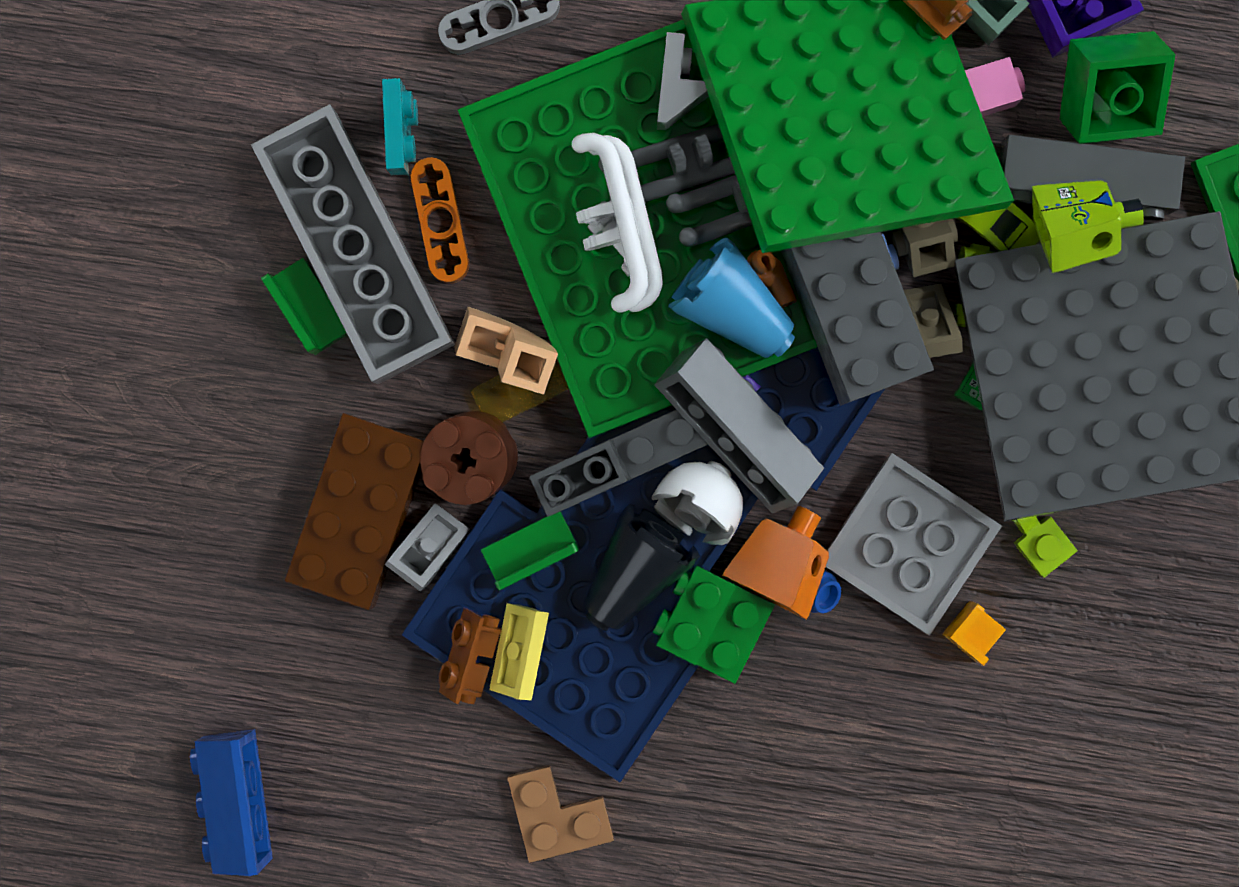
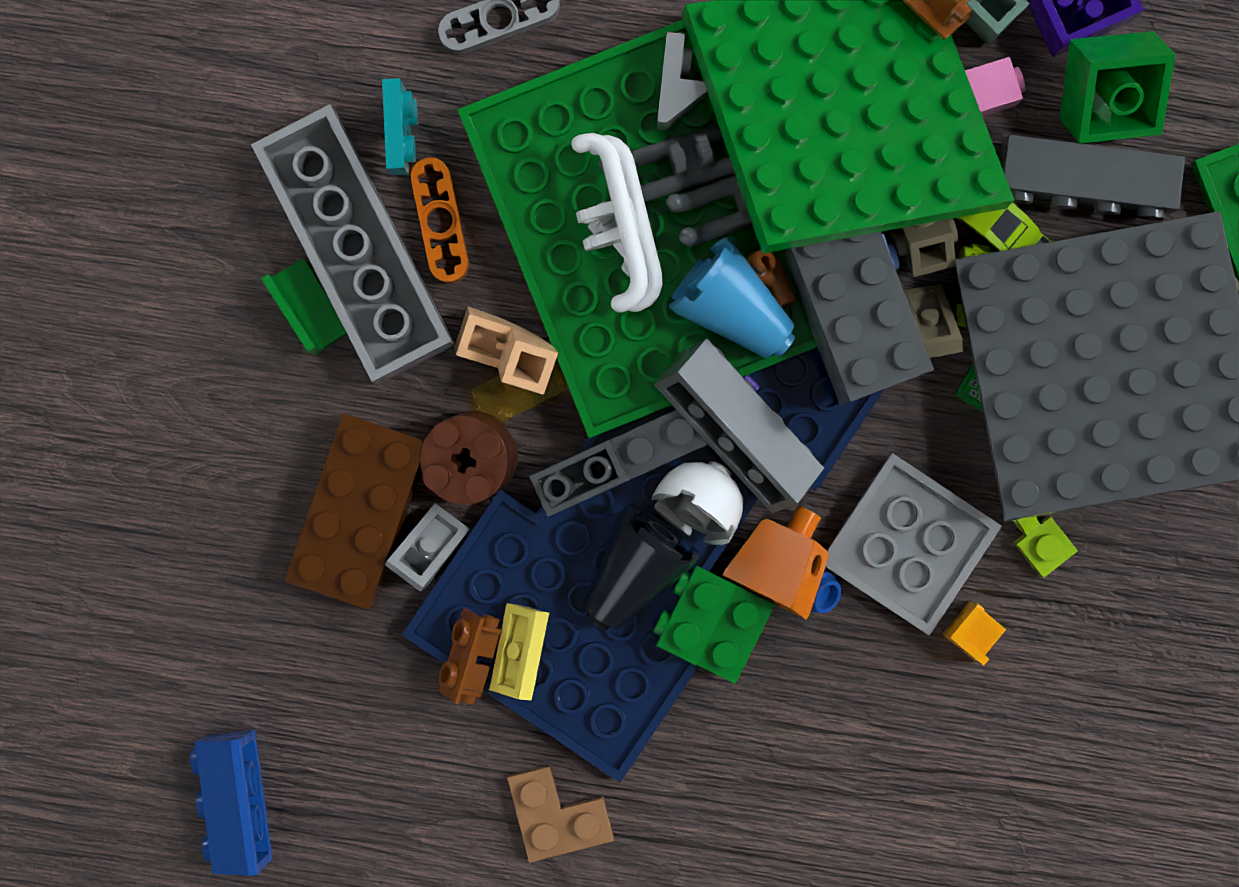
green panel [481,511,580,591] -> none
lime torso [1032,180,1144,273] -> none

